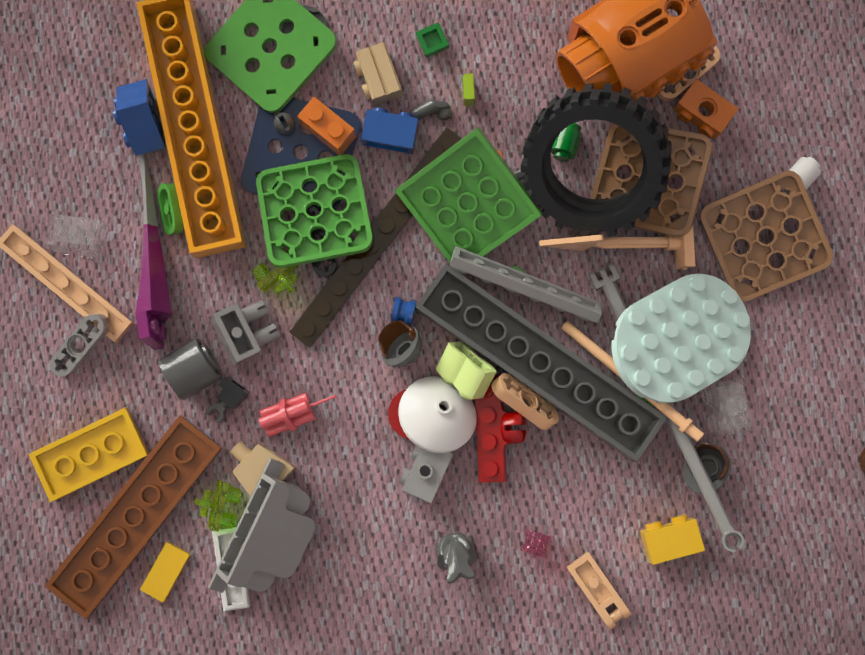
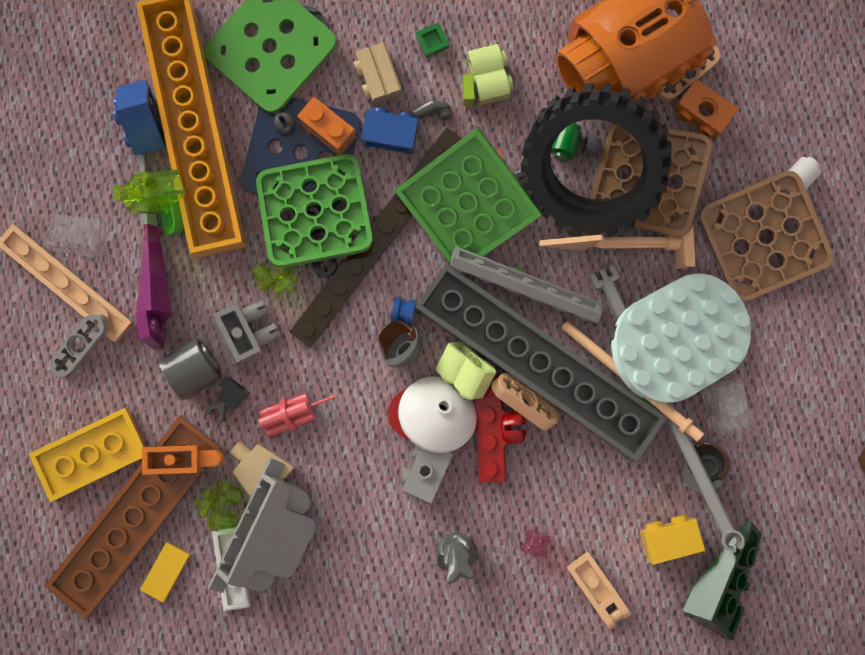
none -> clear neon green torso [113,170,184,214]
none -> orange brick [142,445,224,475]
none -> yellowish green brick [467,44,514,106]
none -> dark grey hinge [581,134,603,156]
none -> wedge [683,521,762,641]

